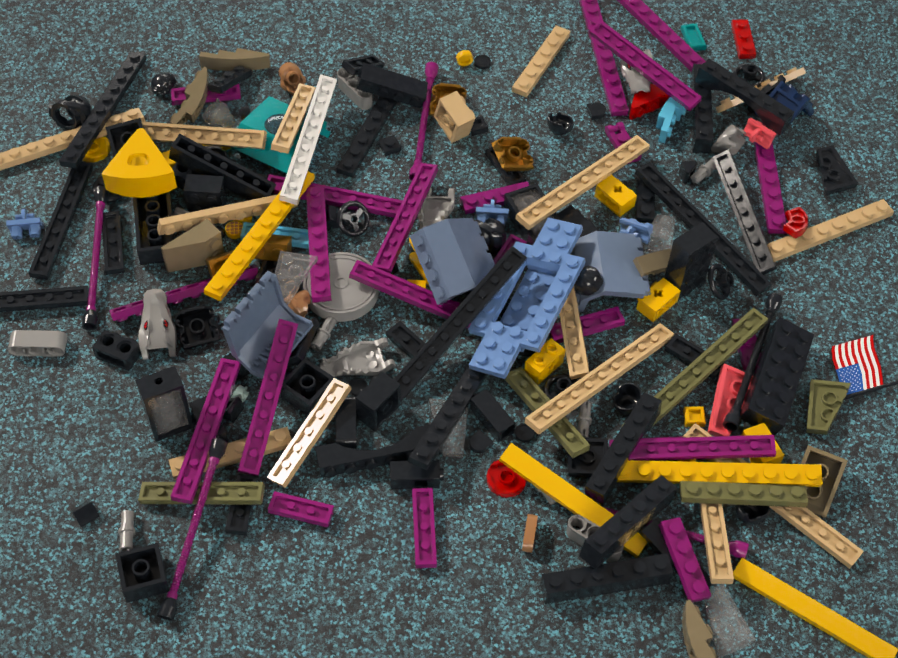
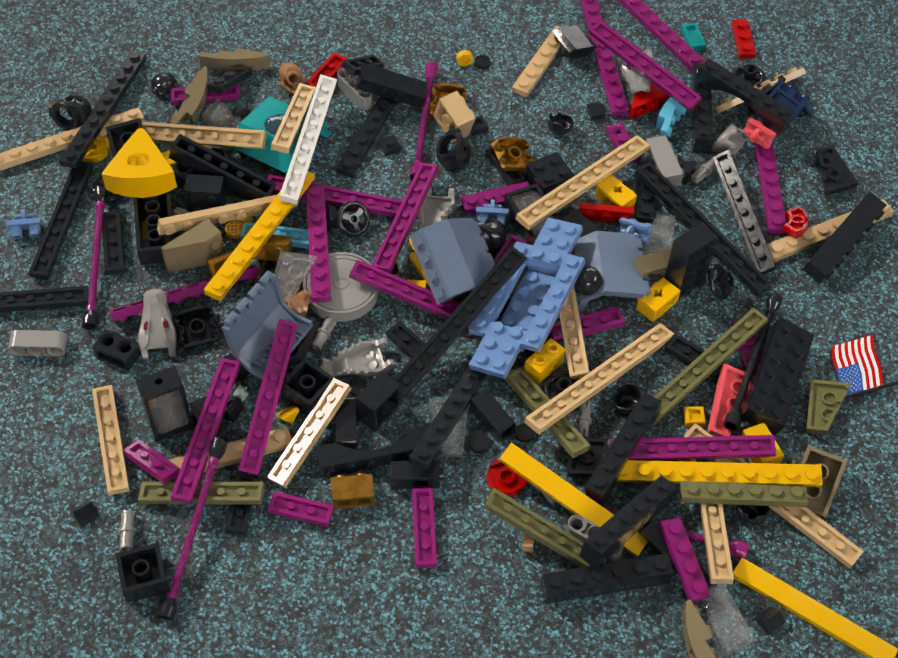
none -> tan plate [92,385,130,496]
none -> magenta plate [123,439,180,485]
none -> yellow slope [276,406,299,425]
none -> red plate [306,52,347,87]
none -> pearl gold brick [331,473,375,510]
none -> black helmet [436,128,472,172]
none -> olive plate [483,488,590,568]
none -> black brick [525,152,575,195]
none -> slope [552,25,597,59]
none -> red plate [579,202,634,223]
none -> light grey brick [644,135,684,187]
none -> black slope [754,606,785,636]
none -> black brick [802,192,887,283]

